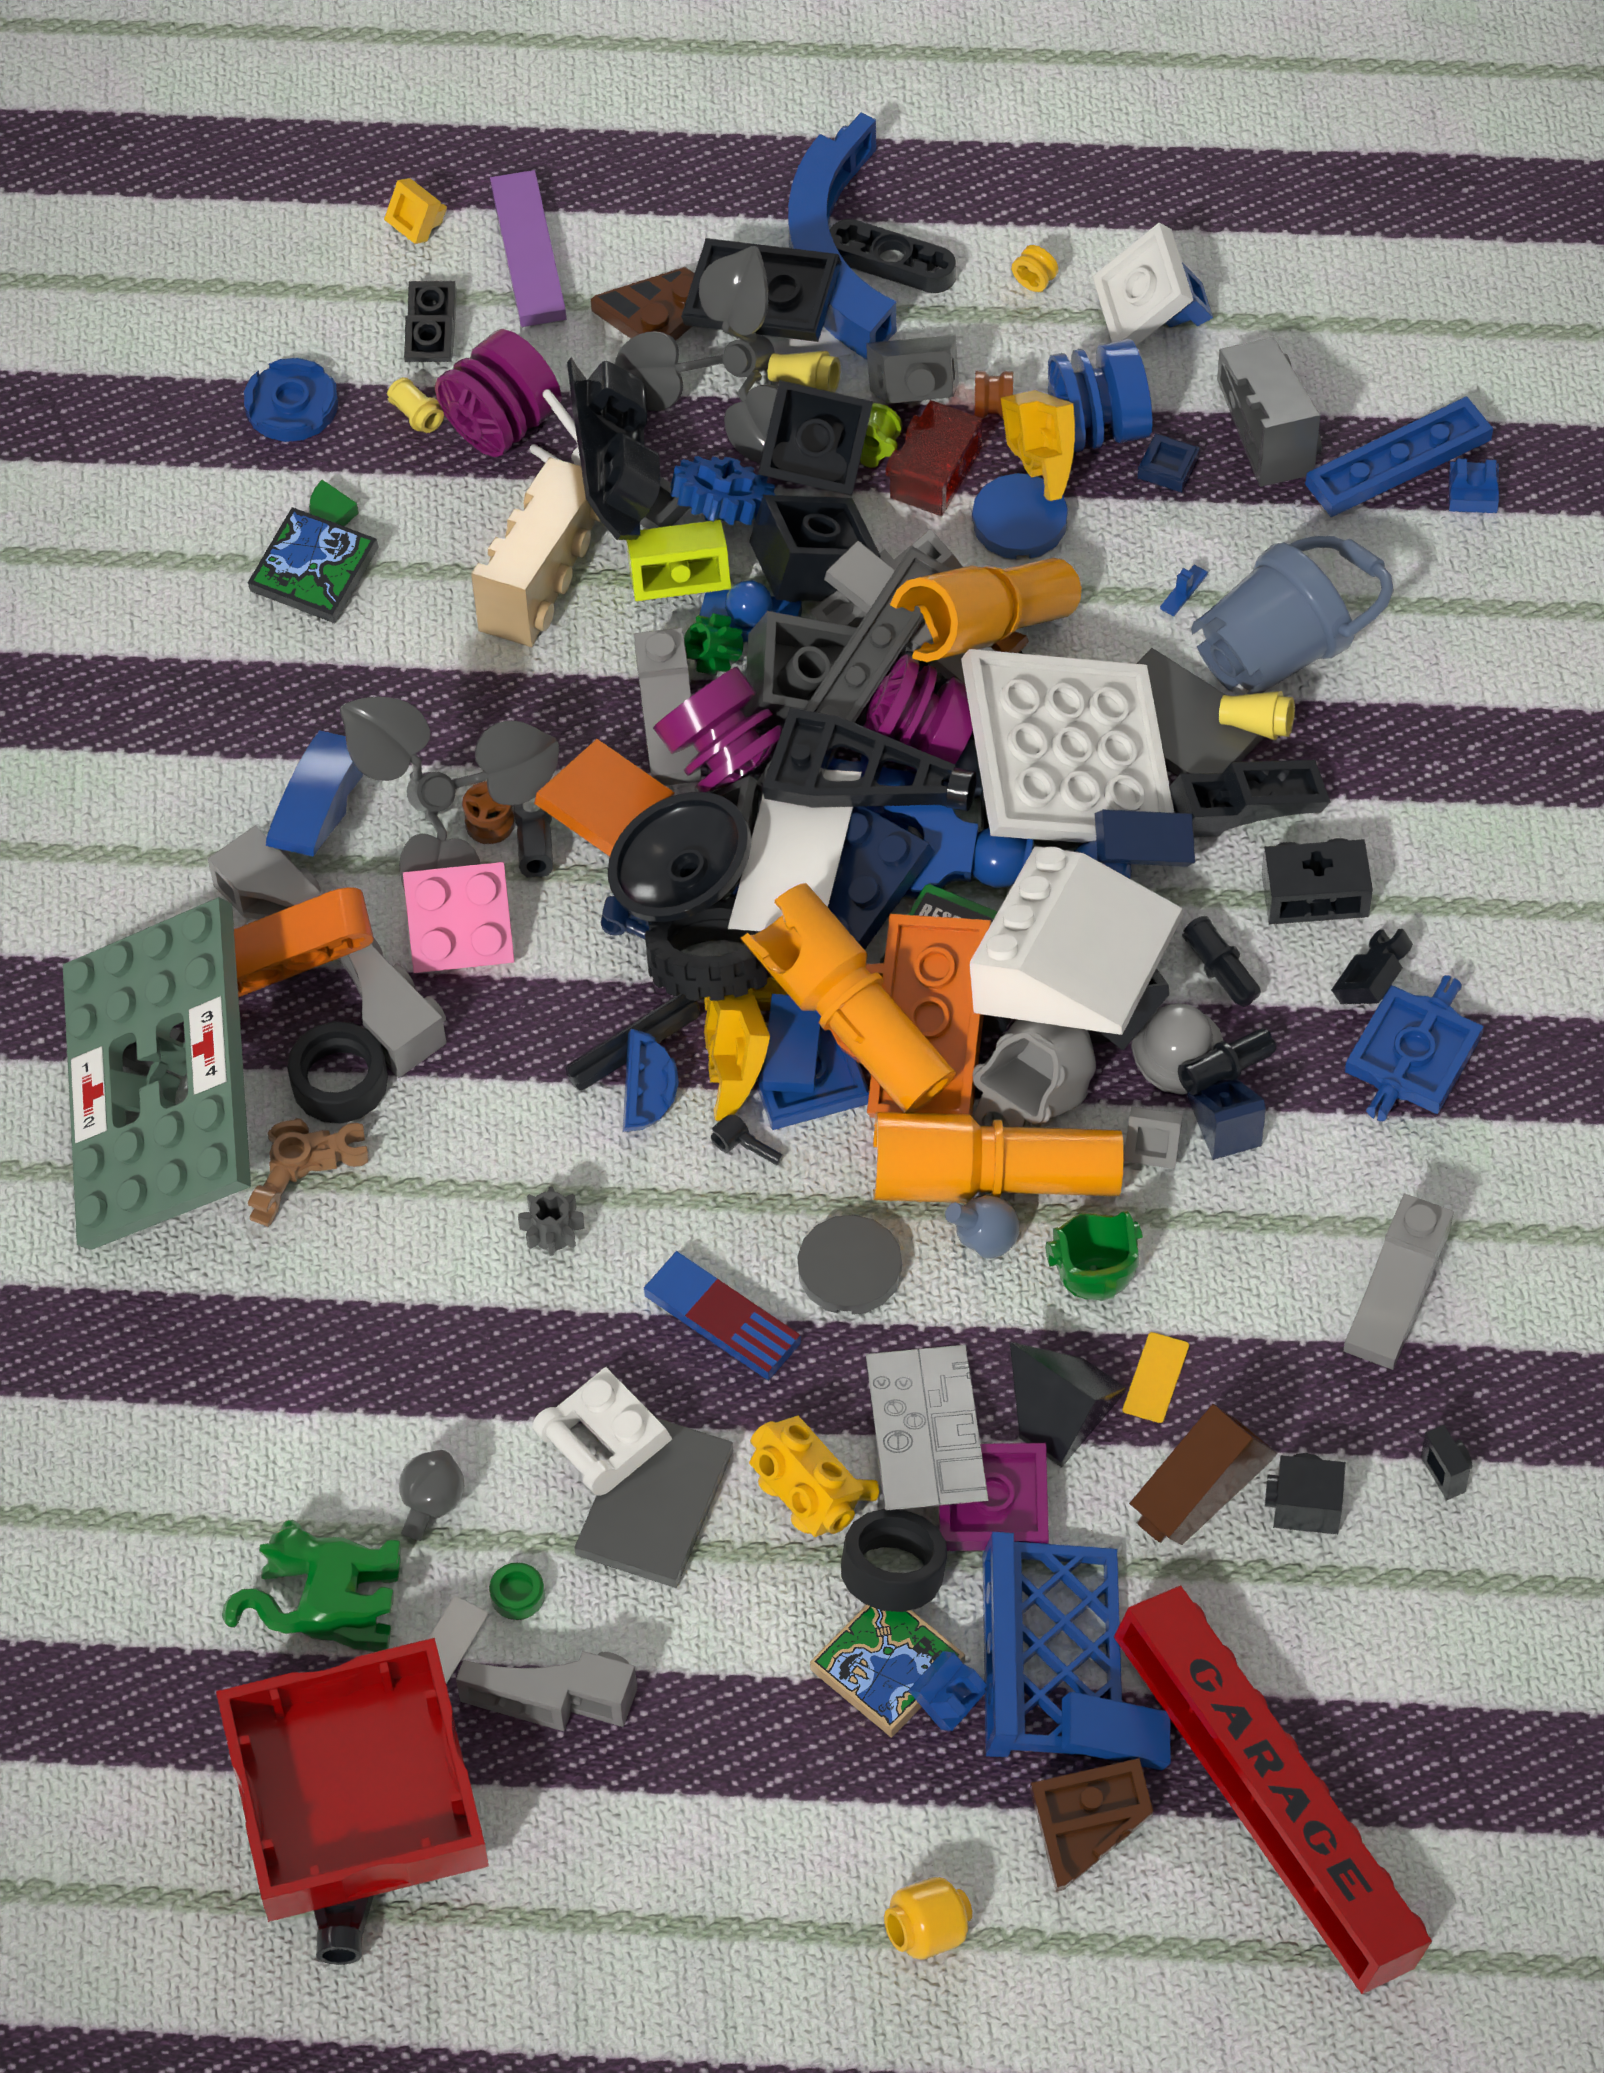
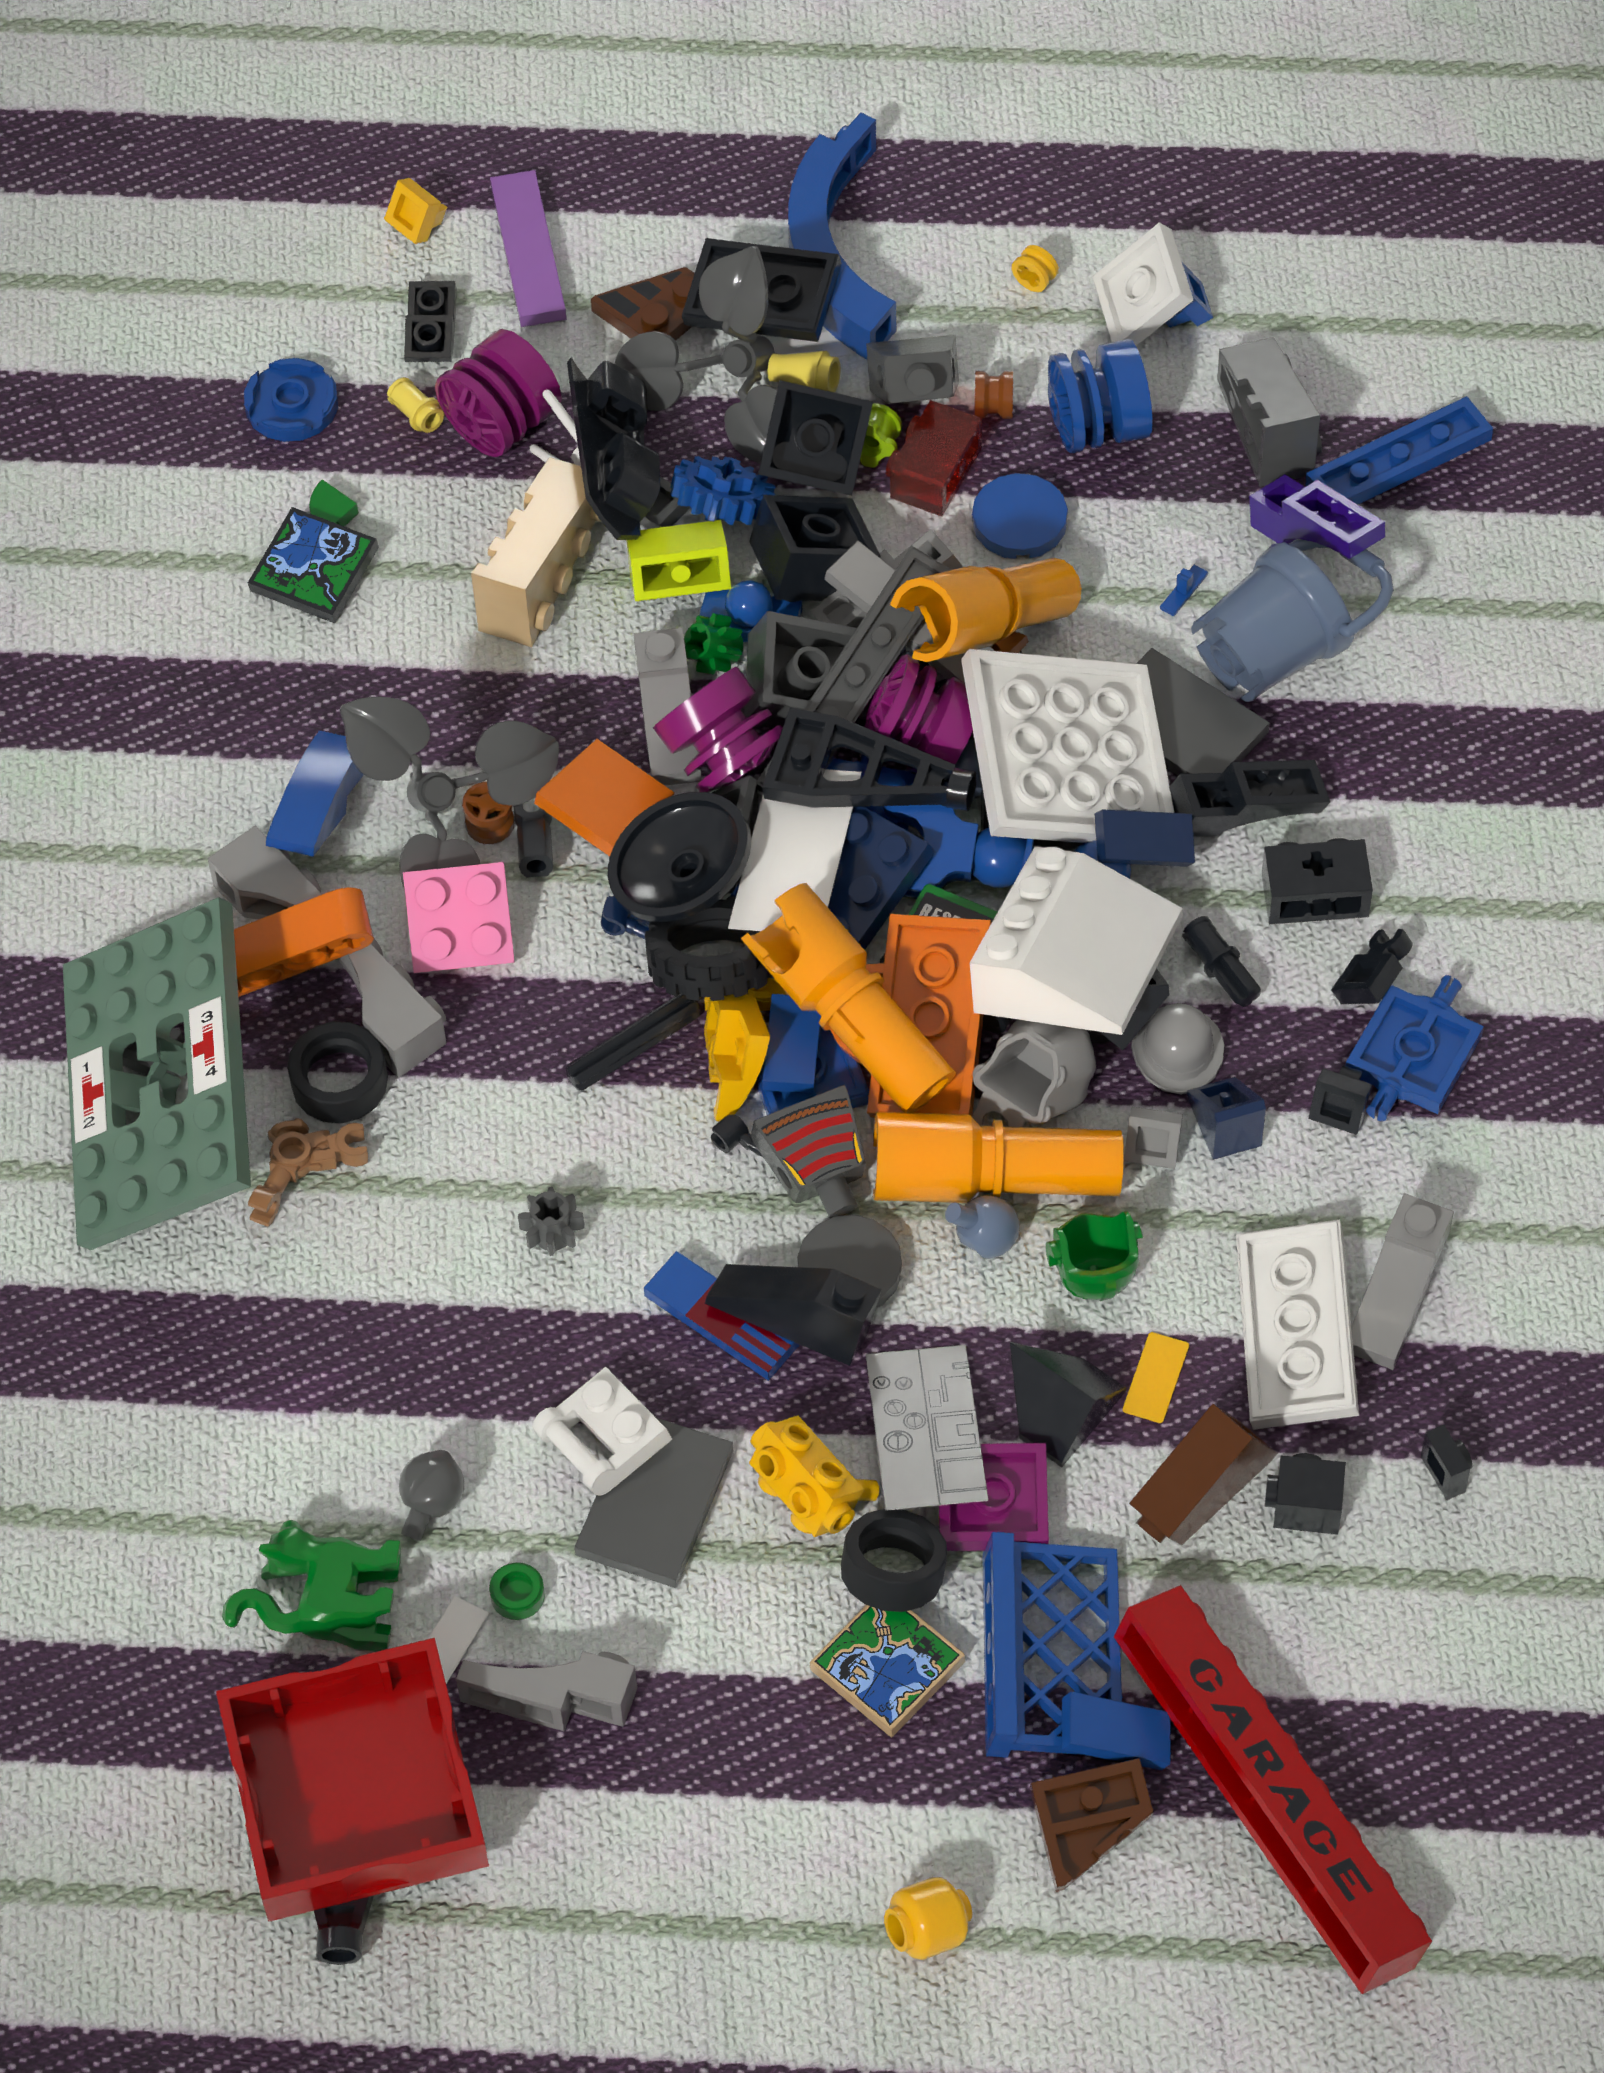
blue tile [622,1029,679,1132] -> none
black beam [830,219,956,293] -> none
blue tile [908,1651,988,1731] -> none
yellow slope [1001,390,1075,501] -> none
dark blue tile [1138,433,1200,493] -> none
black axle [1178,1028,1277,1095] -> none
light yellow cone [1219,691,1295,740] -> none
blue tile [1449,458,1499,513] -> none
none -> black slope [705,1264,882,1366]
none -> dark grey torso [751,1085,866,1218]
none -> white tile [1236,1219,1359,1430]
none -> dark purple slope [1249,474,1385,559]
none -> black tile [1308,1065,1372,1135]

